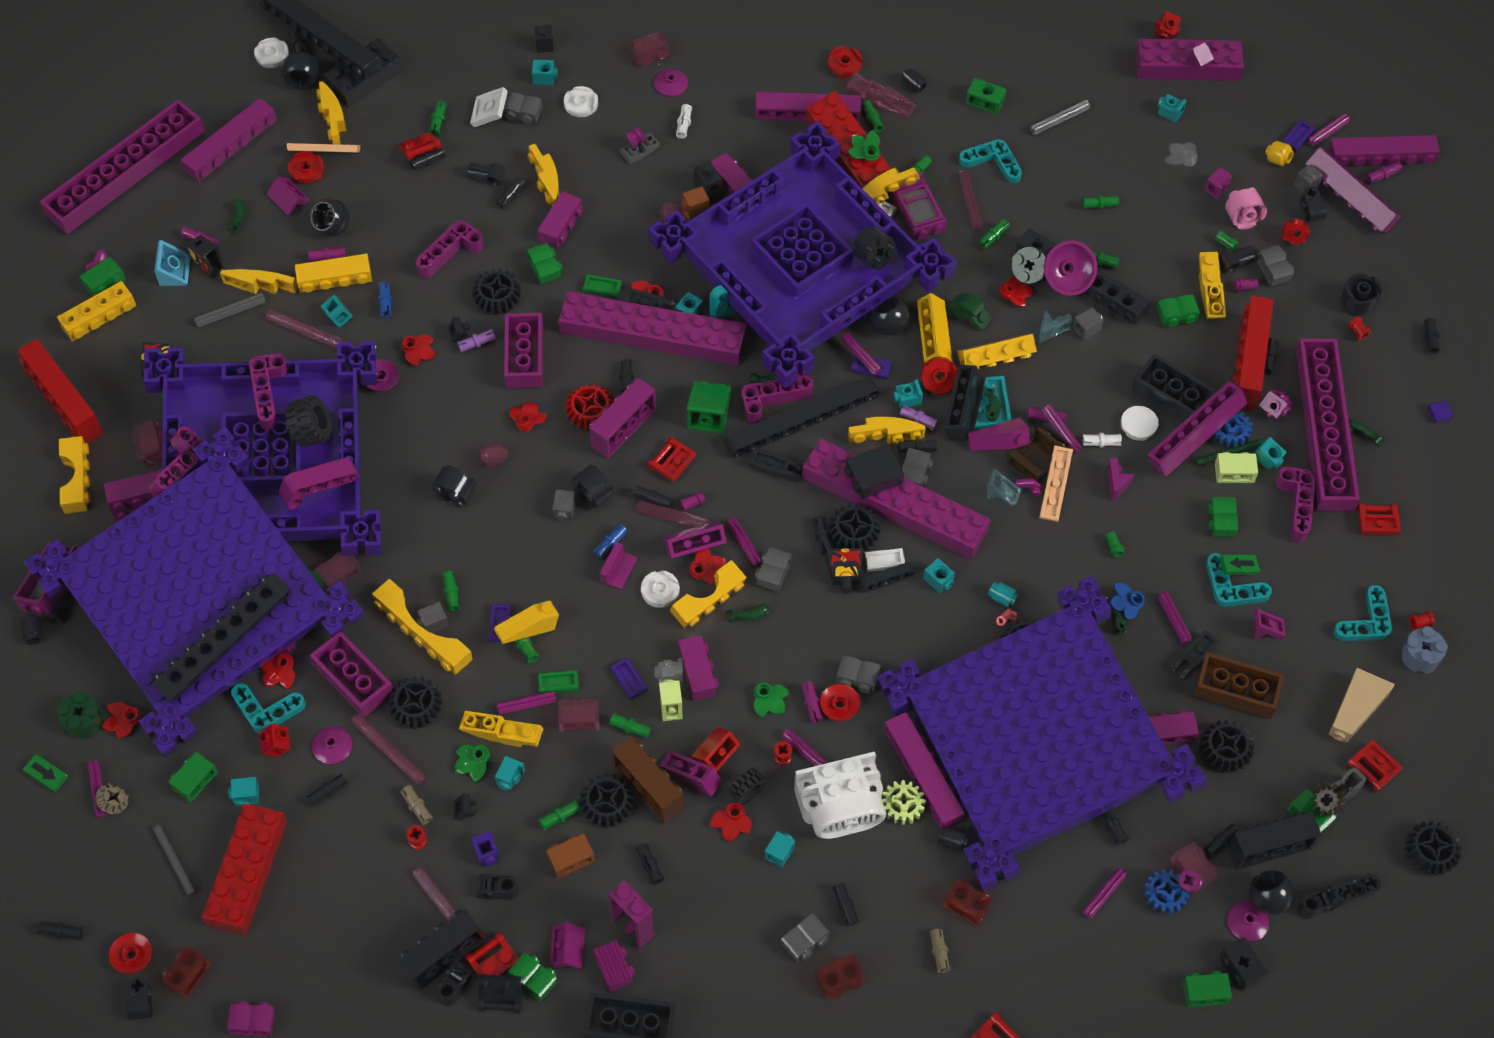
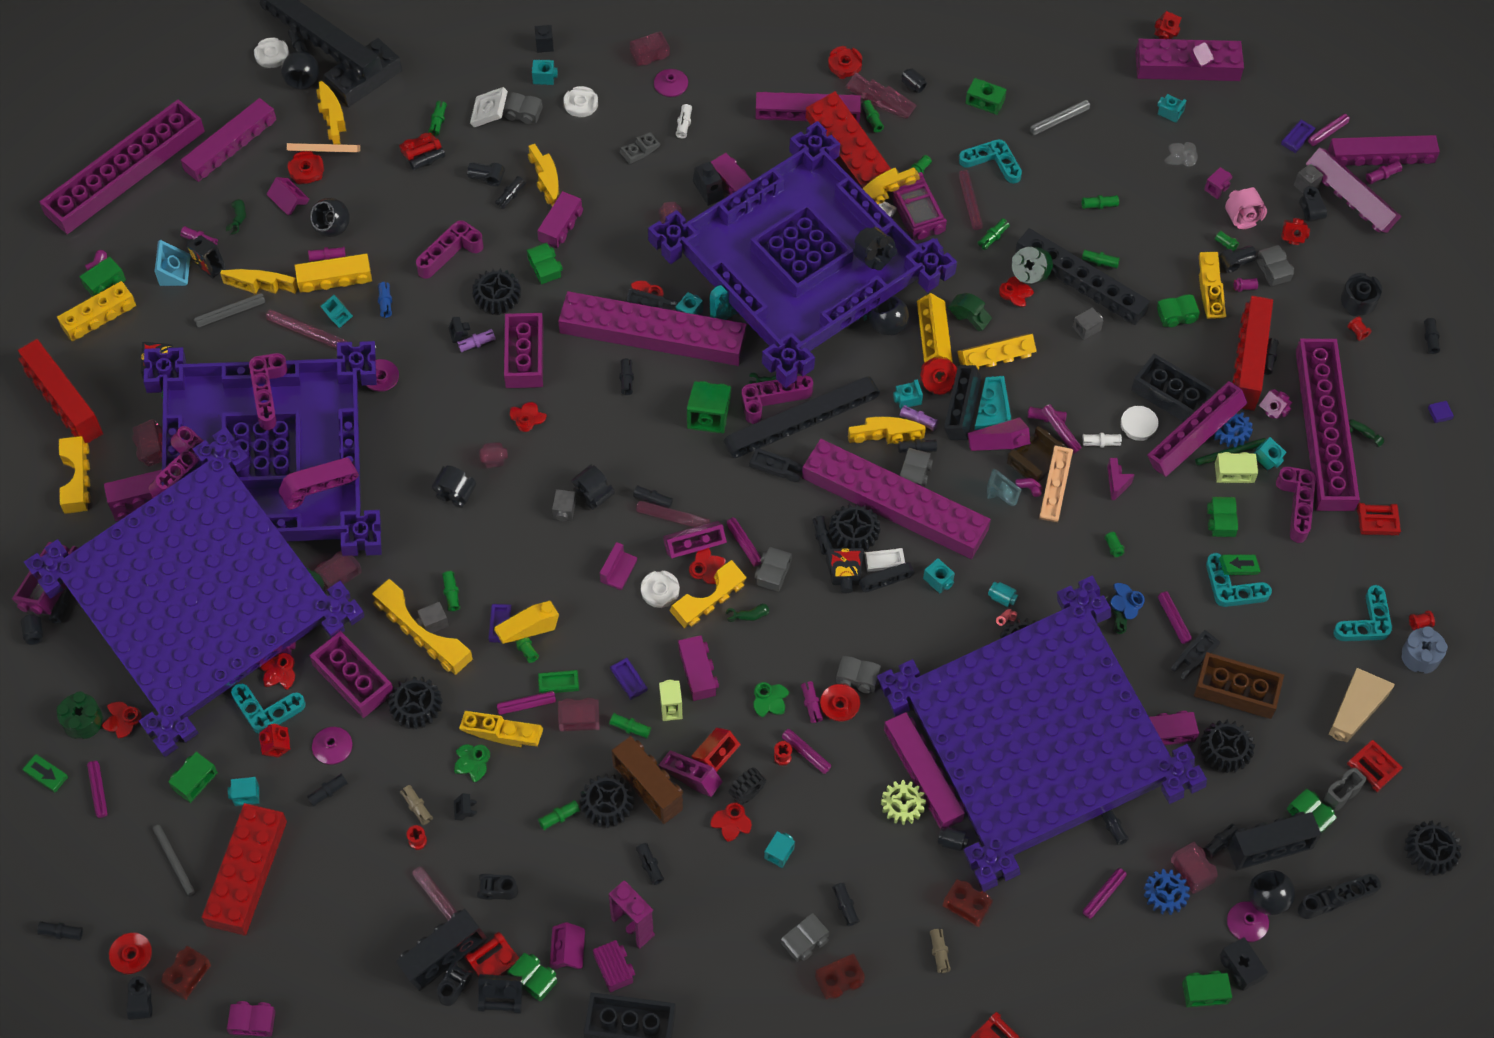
dark tan gear [95,783,129,814] -> none
black brick [152,572,292,704] -> none
black tyre [285,395,332,447] -> none
clear pink axle [351,714,425,785] -> none
red plate [401,334,435,366] -> none
dark purple brick [471,831,500,867] -> none
teal brick [495,756,525,791] -> none
dark orange brick [546,833,595,879] -> none
red gear [565,383,614,431] -> none
green tile [583,274,622,298] -> none
magenta brick [589,378,656,459] -> none
blue pin [593,524,628,559] -> none
magenta wheel [625,125,646,148] -> none
red plate [646,437,696,483] -> none
clear brick [655,658,683,684] -> none
magenta pin [680,491,706,511] -> none
dark orange brick [681,187,709,222] -> none
white brick [794,752,886,839] -> none
magenta axle [841,332,881,375] -> none
black brick [844,444,904,499] -> none
green plate [848,130,880,161] -> none
dark purple tile [851,356,892,380] -> none
dark green arm [983,384,1001,422] -> none
clear light blue slope [1038,311,1073,343] -> none
magenta dish [1044,240,1097,296] -> none
magenta wheel [1179,870,1203,893] -> none
magenta slope [1252,609,1286,639] -> none
yellow head [1266,141,1294,166] -> none
dark brown gear [1310,782,1347,818] -> none

